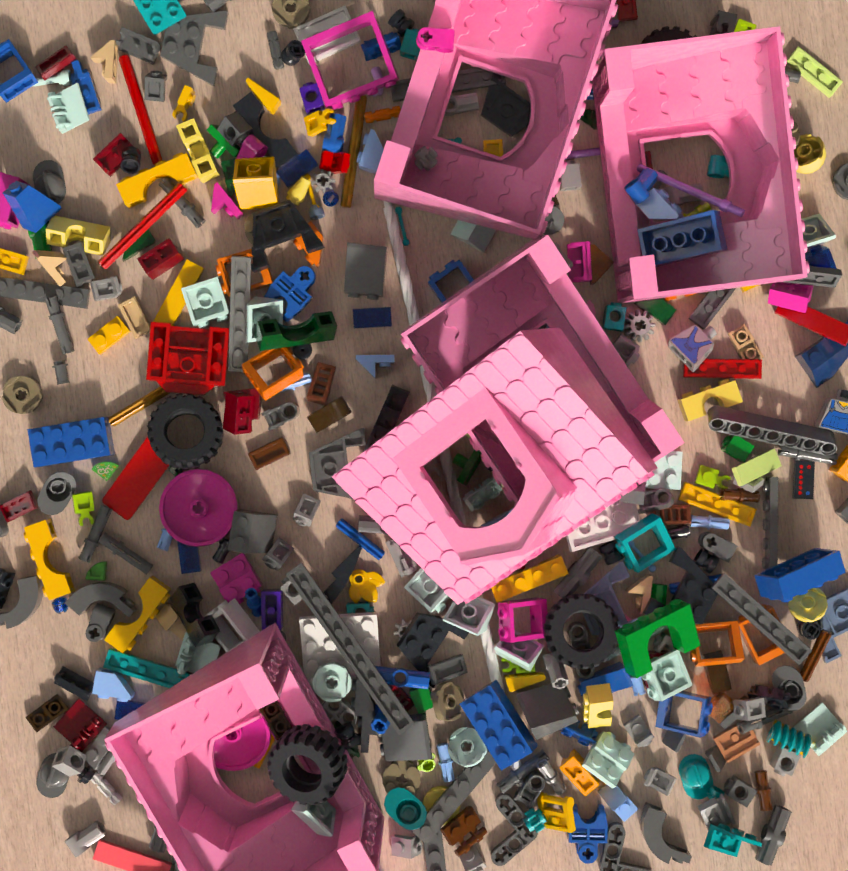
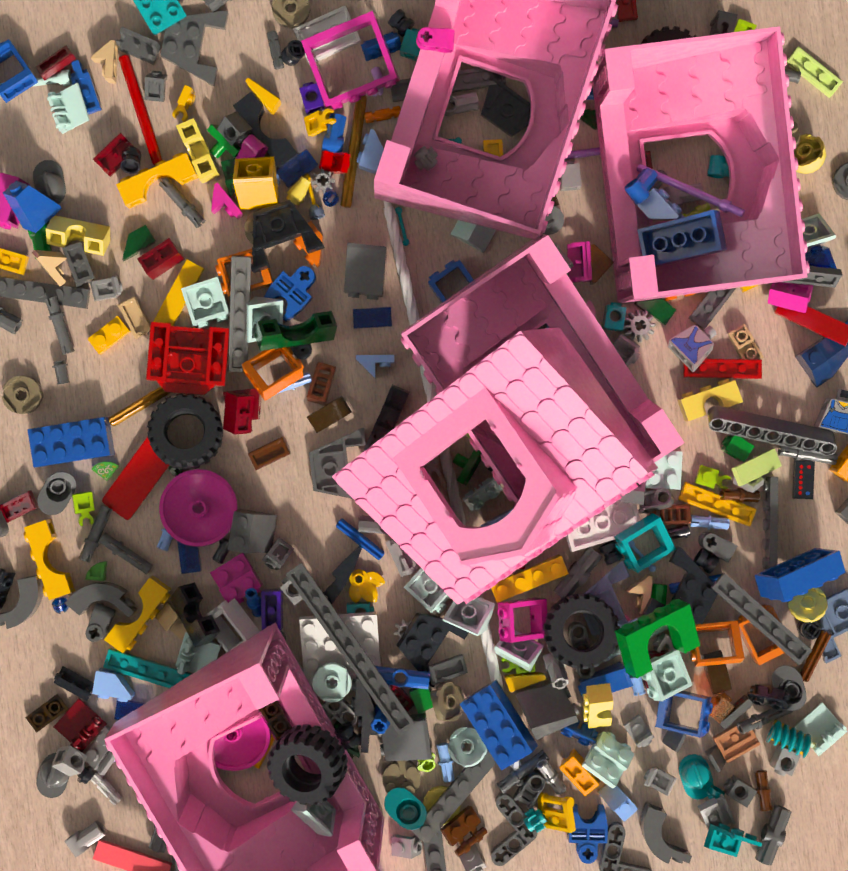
red axle [98,183,187,269] -> none
dark grey piece [261,402,300,431] -> none
light grey bracket [293,493,321,527] -> none
light grey bracket [733,697,766,721] -> none

